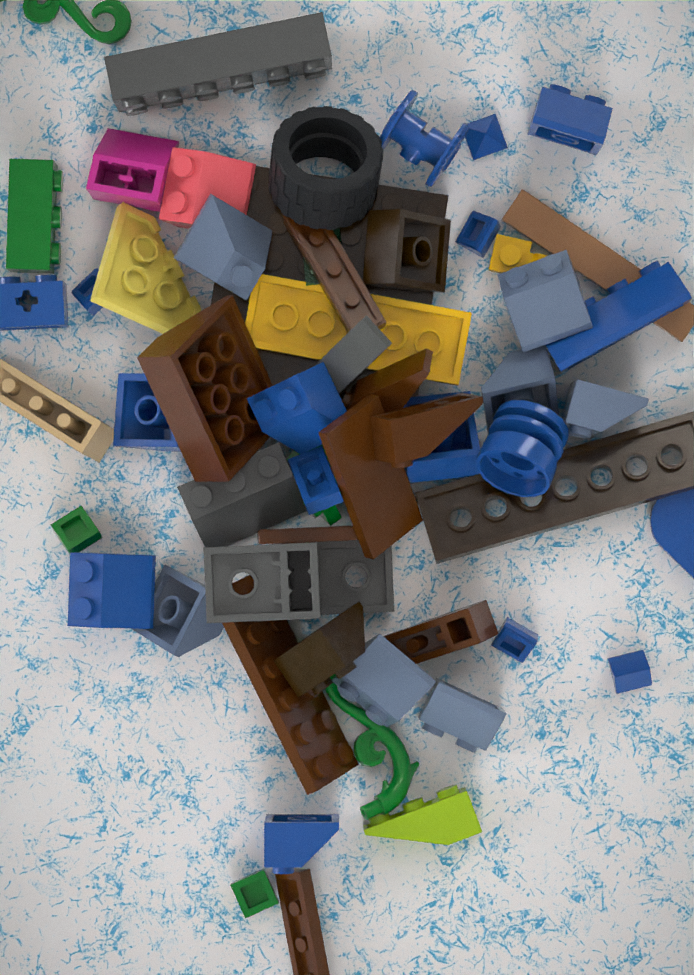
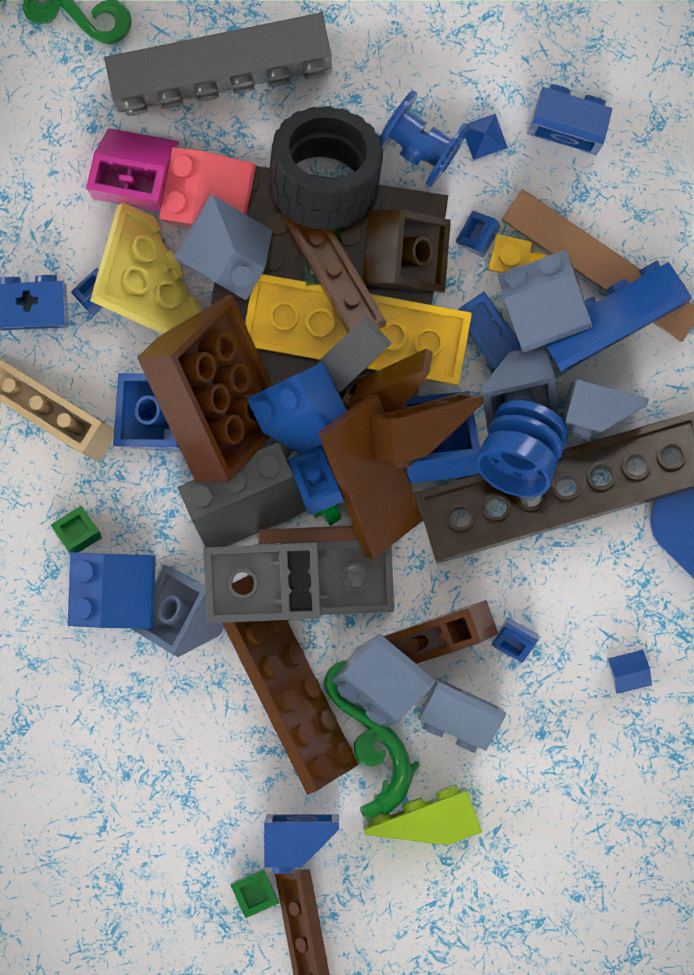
green brick [6,159,64,274] -> none
dark brown slope [274,602,365,698] -> none
none -> blue plate [457,291,521,371]

